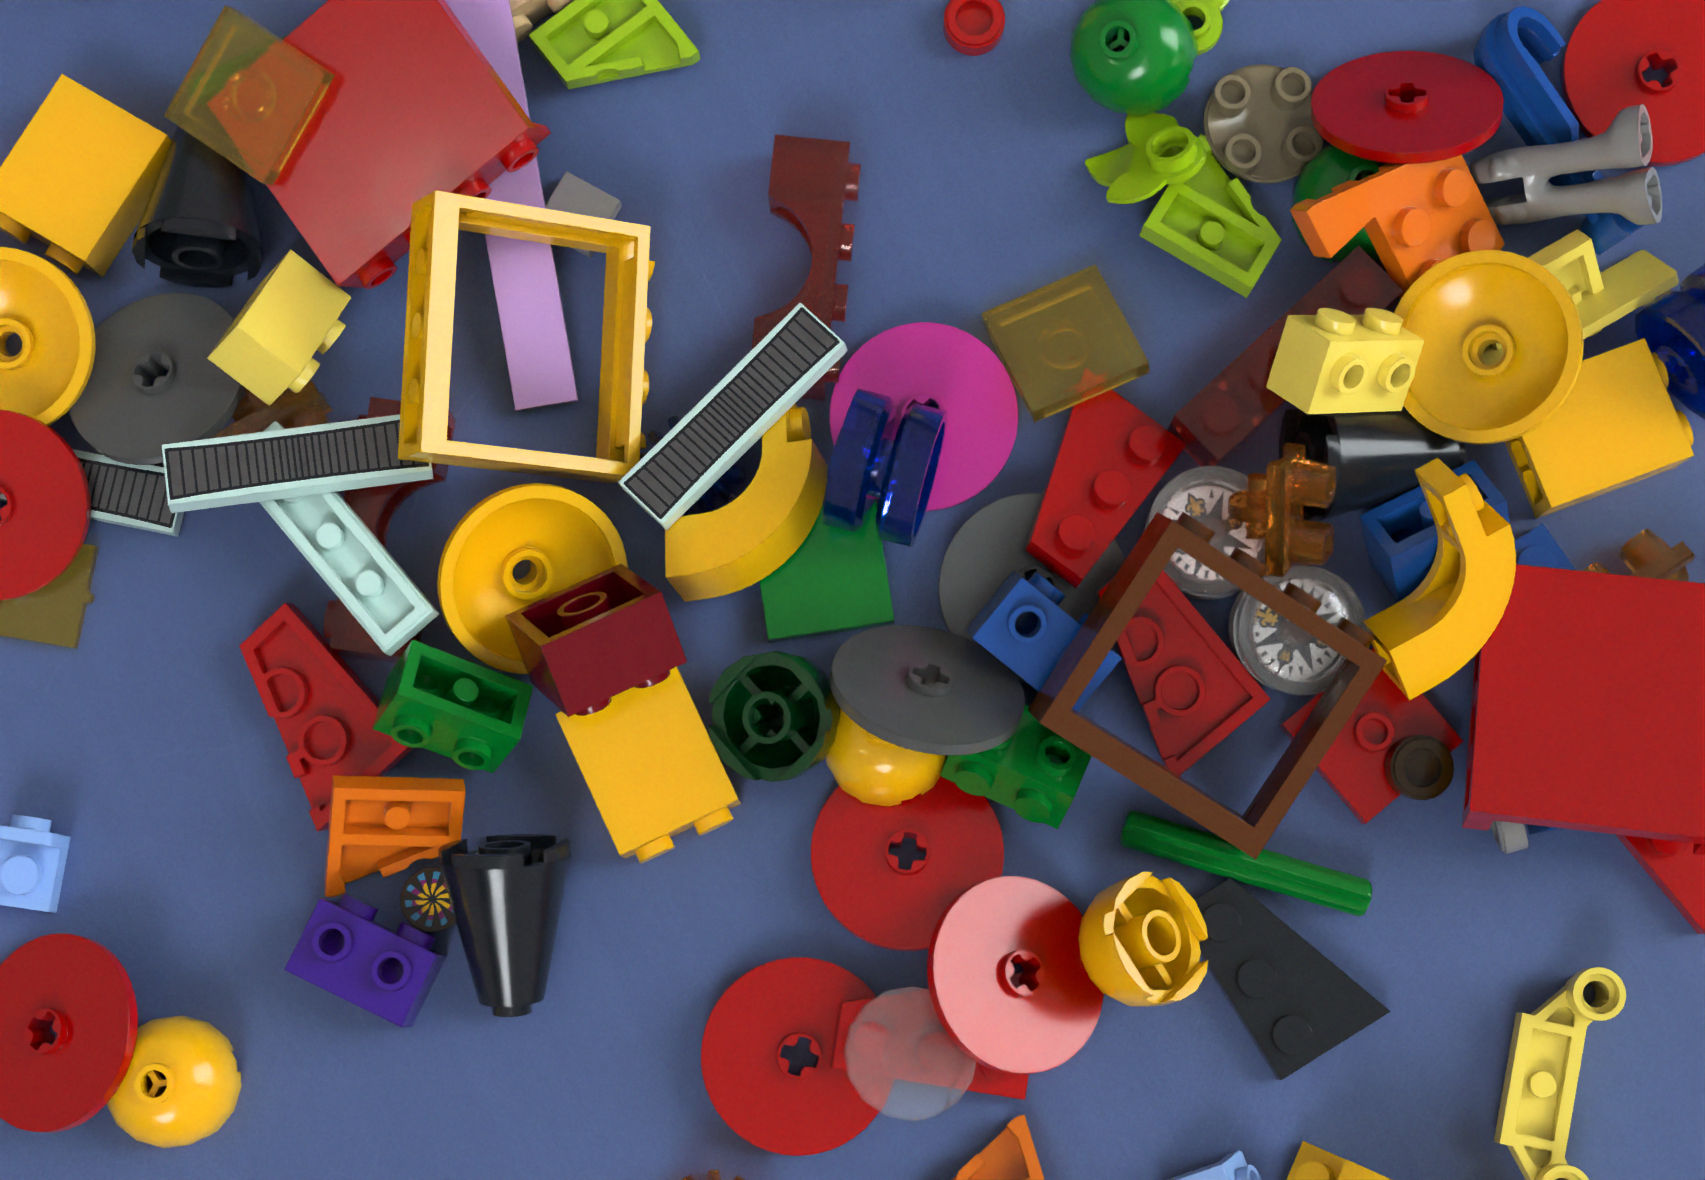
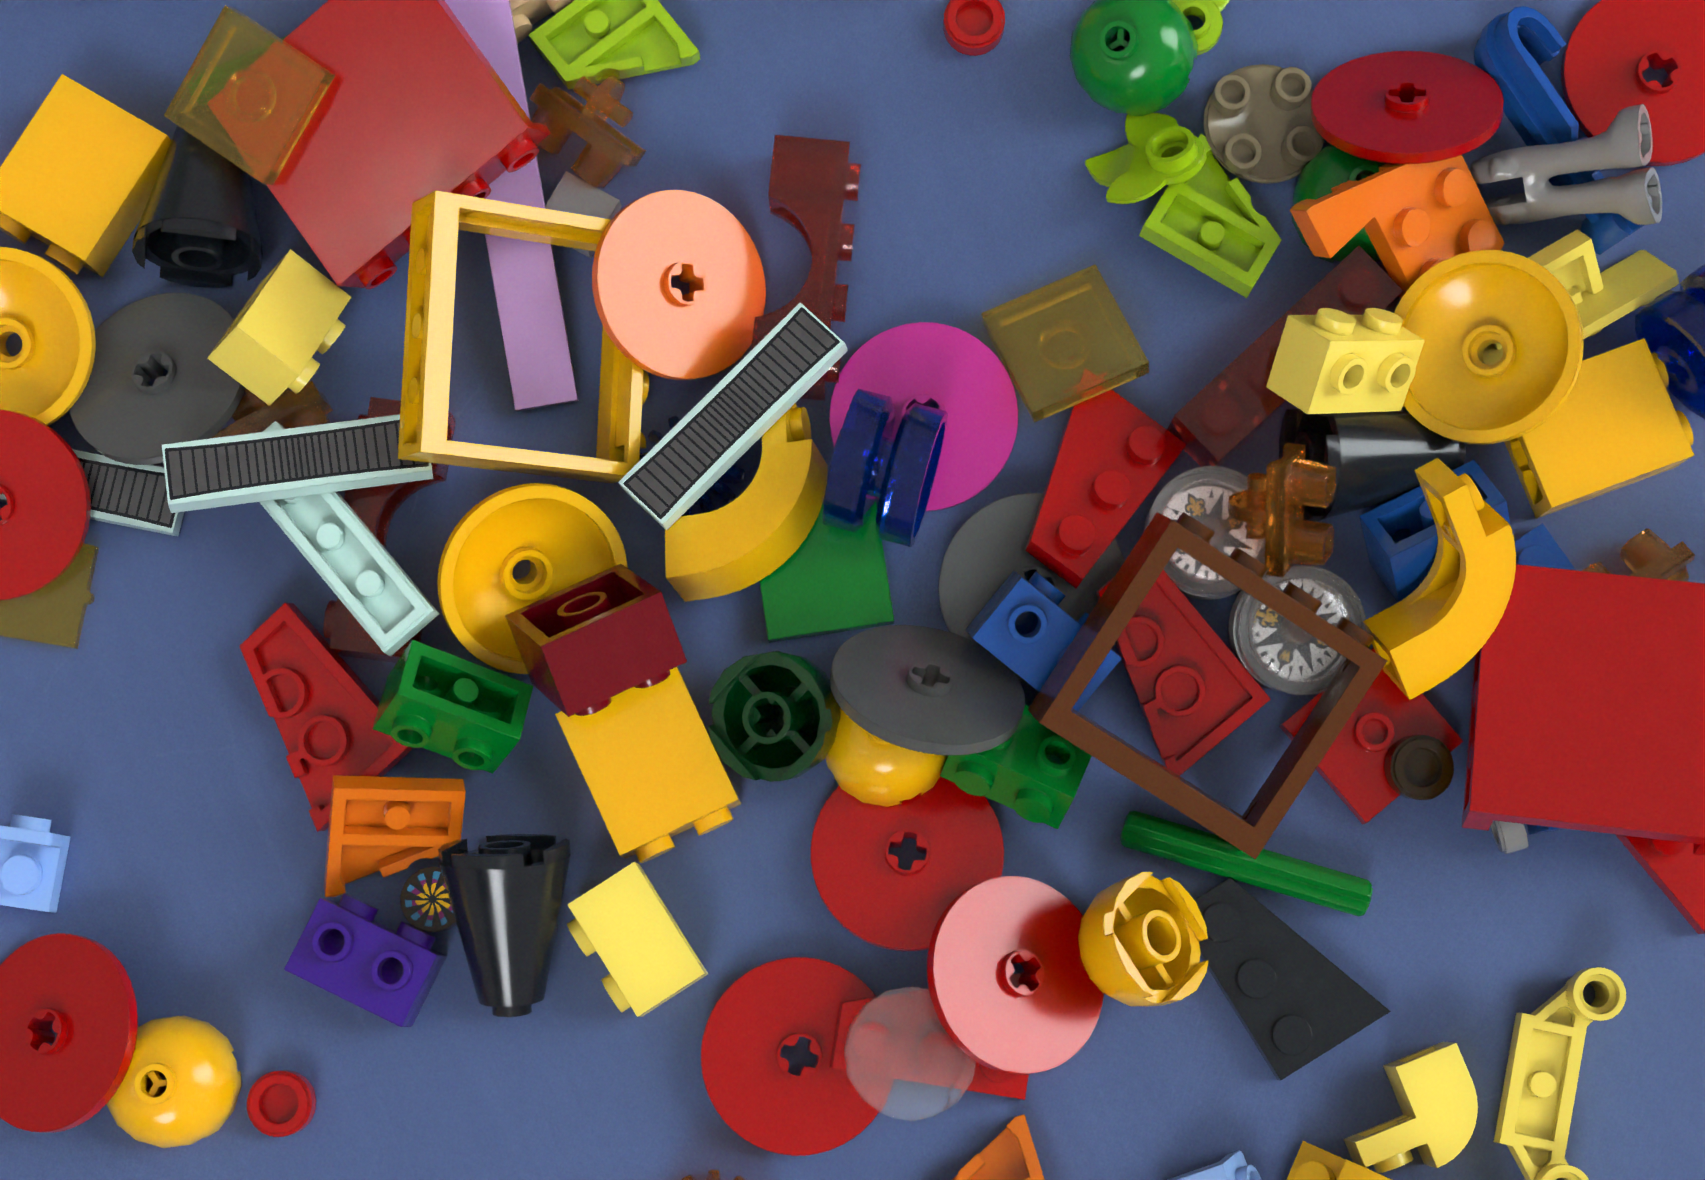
none -> red tile [247,1070,316,1137]
none -> clear orange hips [529,76,646,188]
none -> light yellow brick [567,862,708,1017]
none -> piece [592,190,766,380]
none -> light yellow brick [1344,1042,1478,1173]

